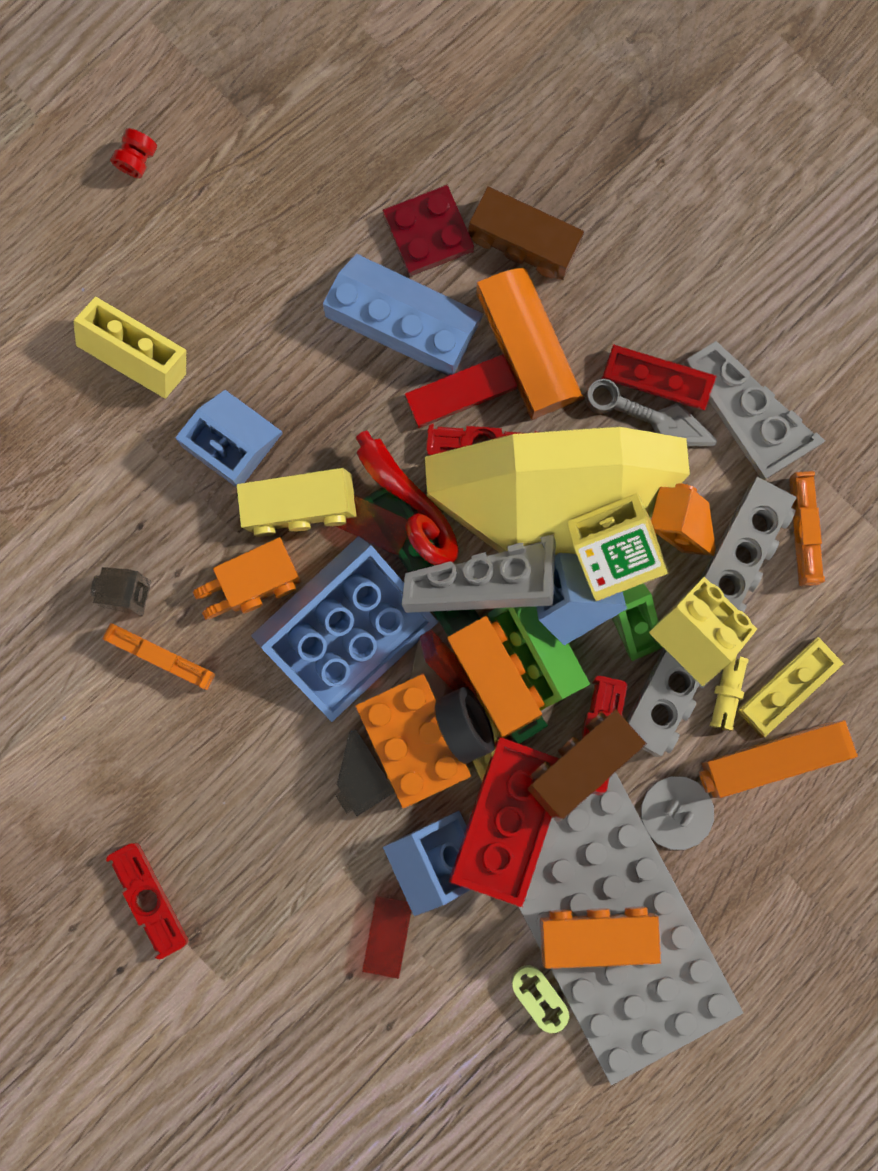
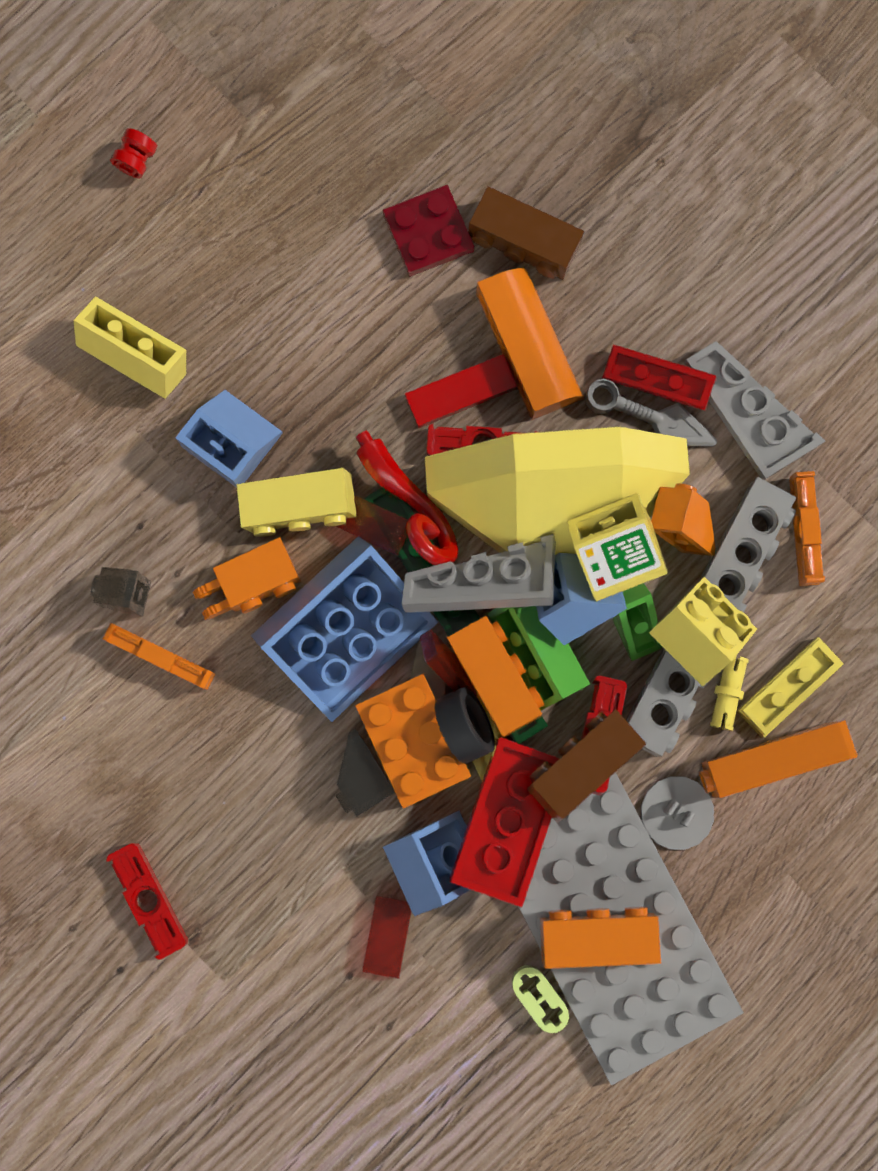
medium blue slope [323,254,483,376] -> none

